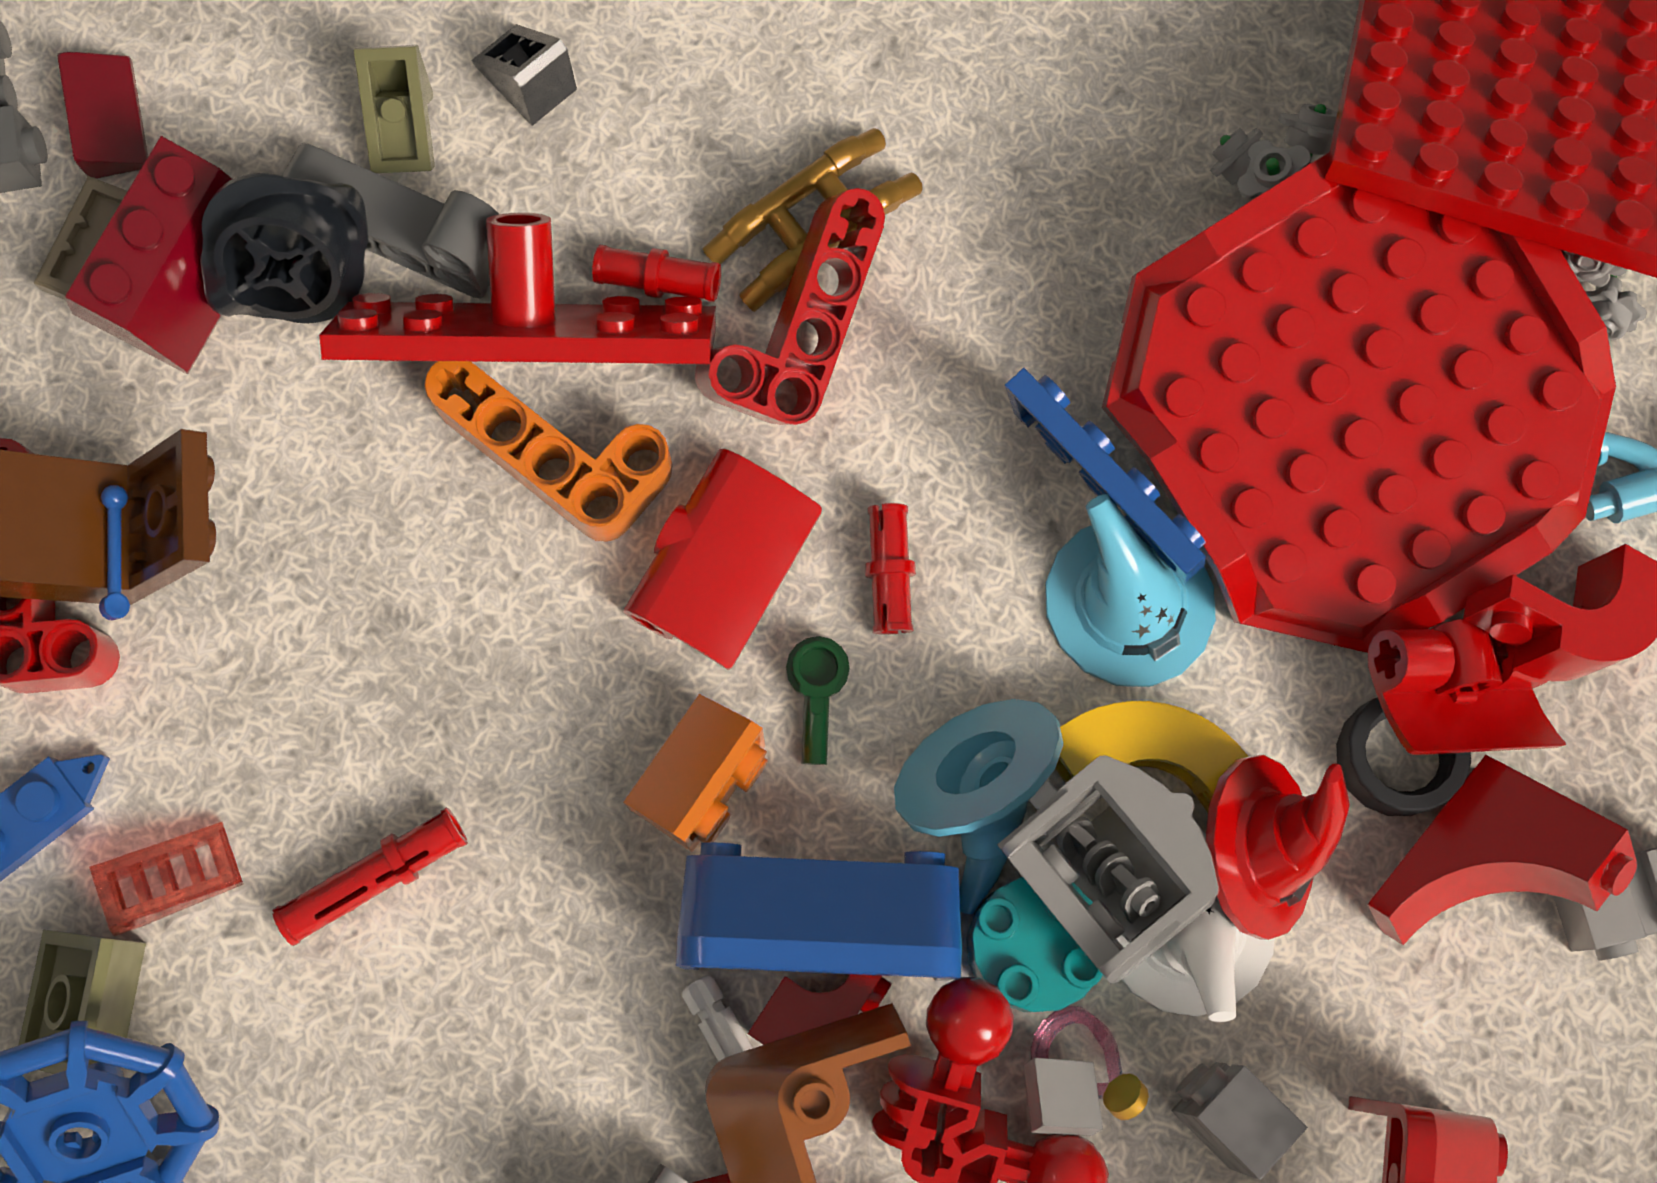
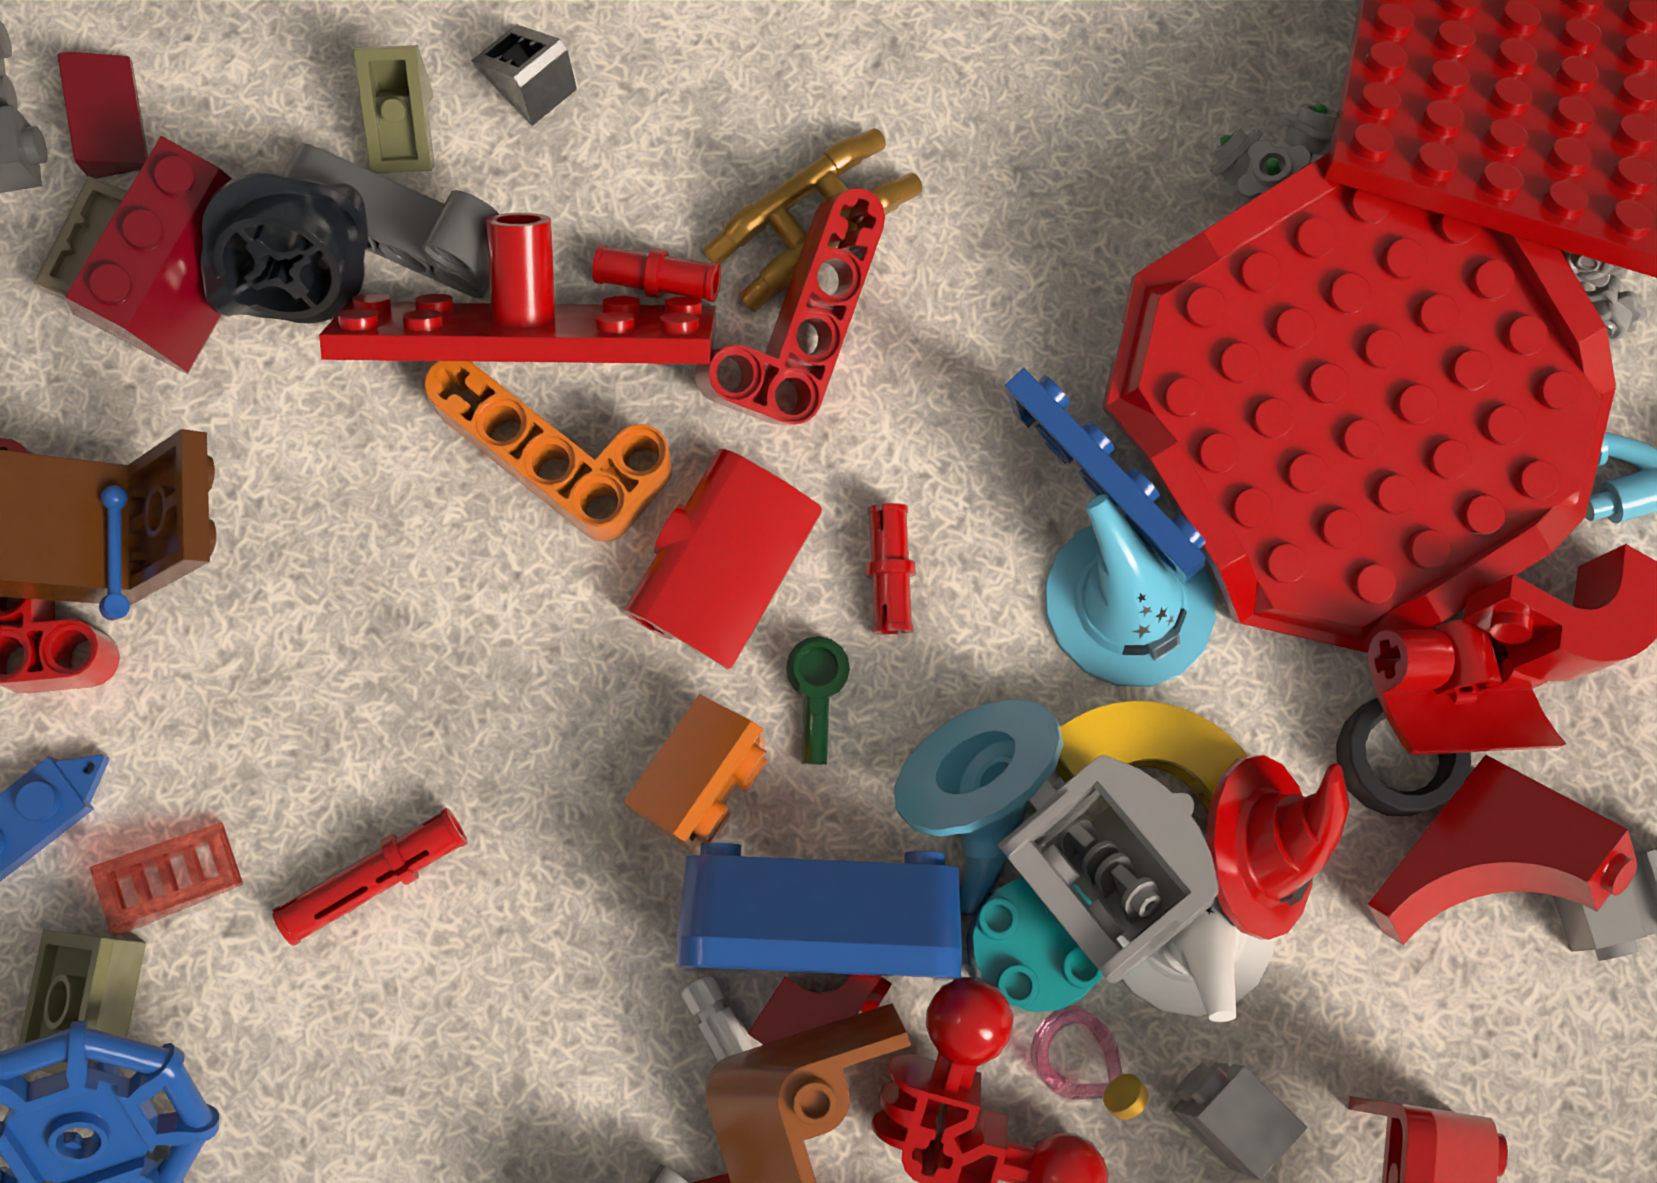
light grey tile [1023,1058,1103,1136] -> none

